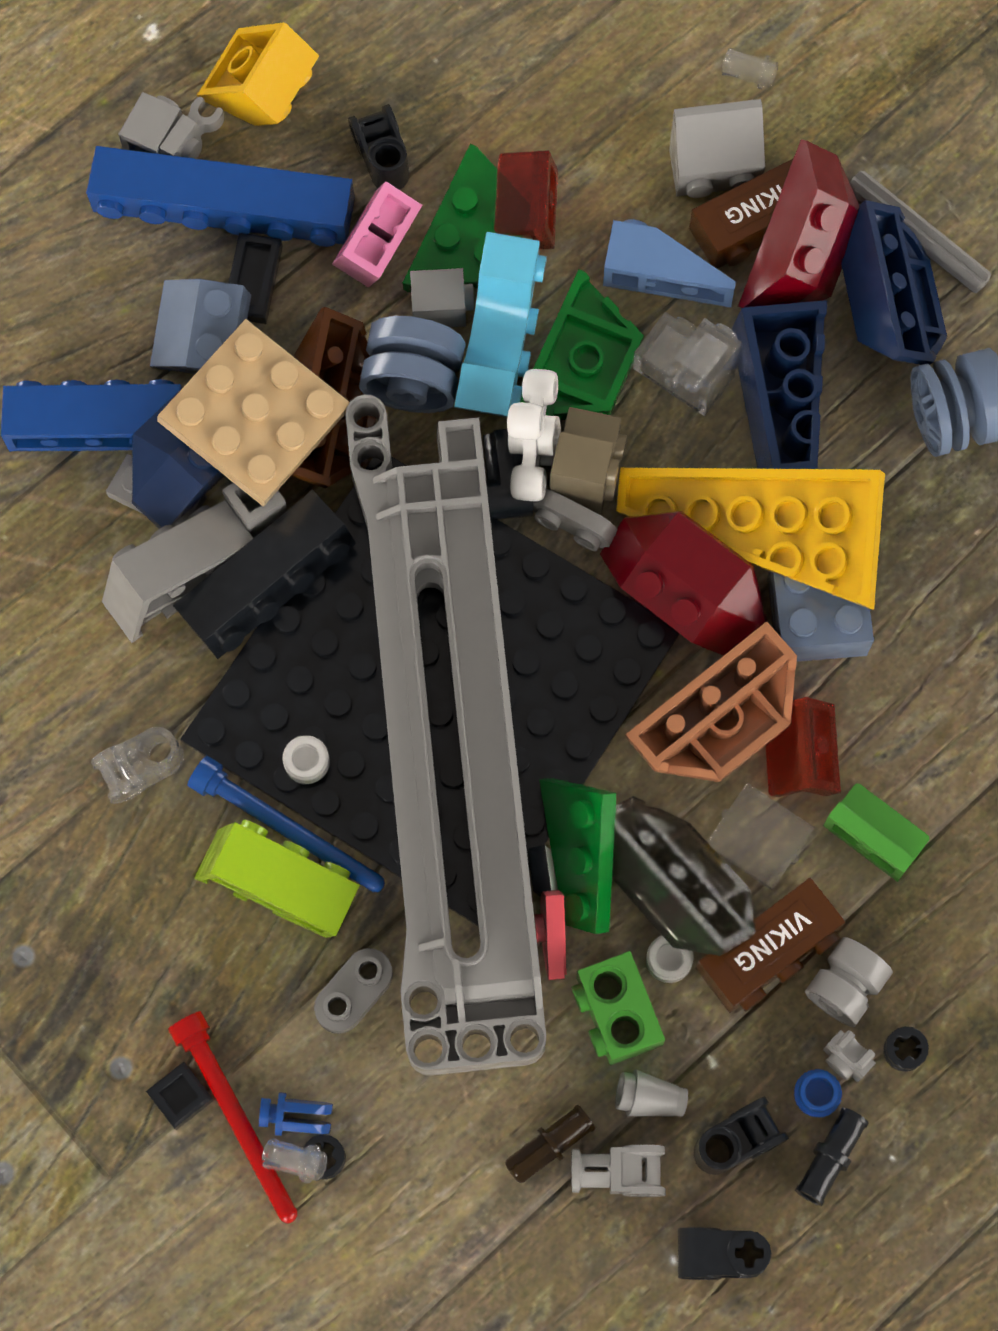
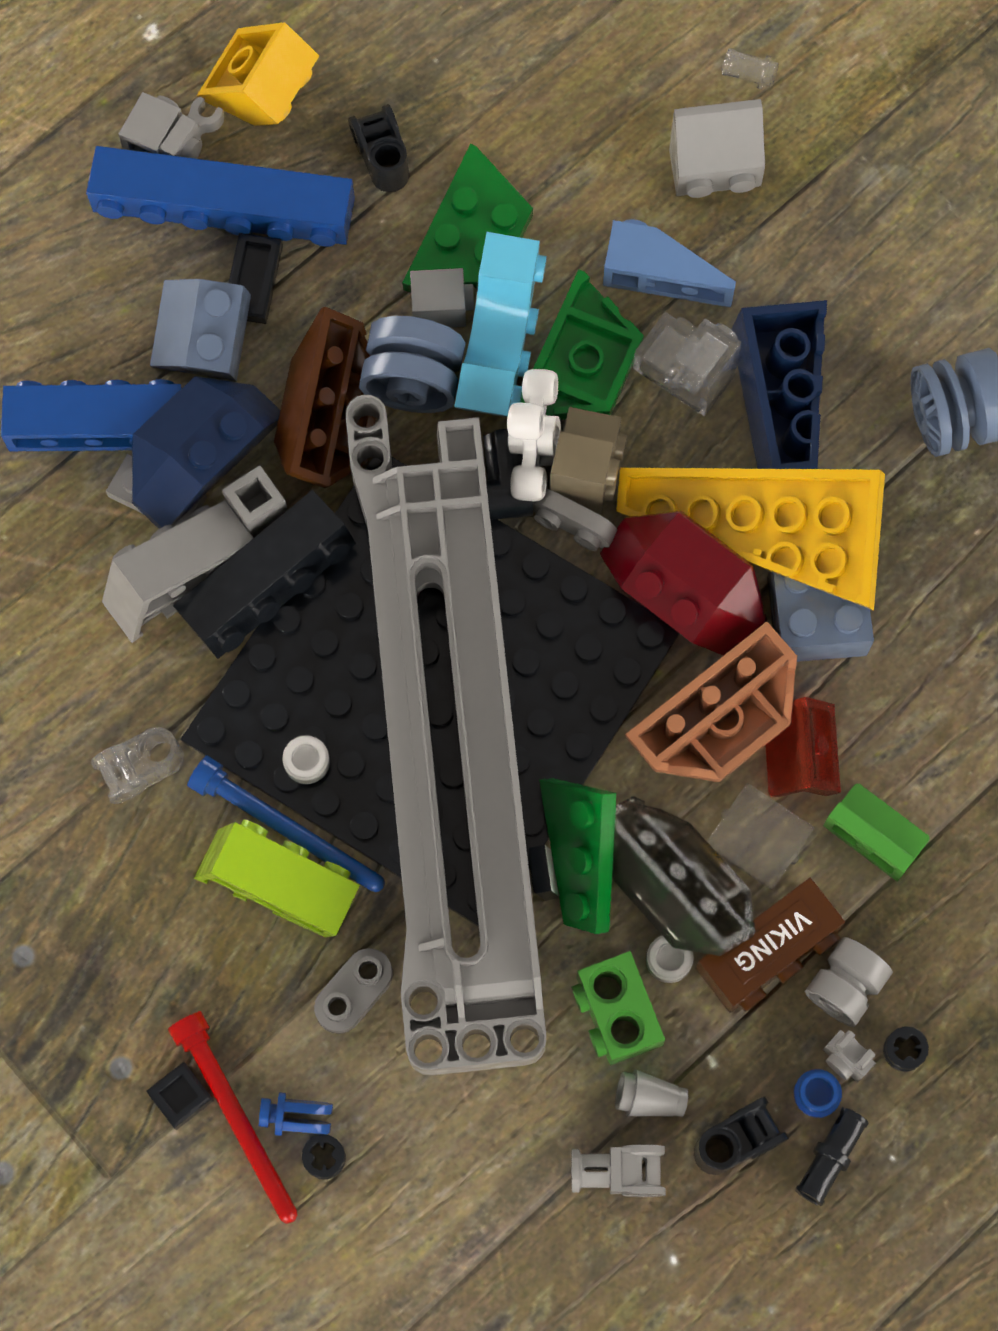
tan plate [158,319,350,507] -> none
clear pin [262,1138,327,1183] -> none
bright pink brick [332,181,423,288] -> none
clear red panel [494,150,558,249] -> none
dark brown axle [505,1105,596,1183] -> none
coral plate [534,890,567,980] -> none
black piece [678,1227,772,1280] -> none
reddish brown brick [689,158,794,269] -> none
dark red wedge [738,139,859,308] -> none
dark blue wedge [841,200,947,365] -> none
light grey axle [850,171,991,293] -> none

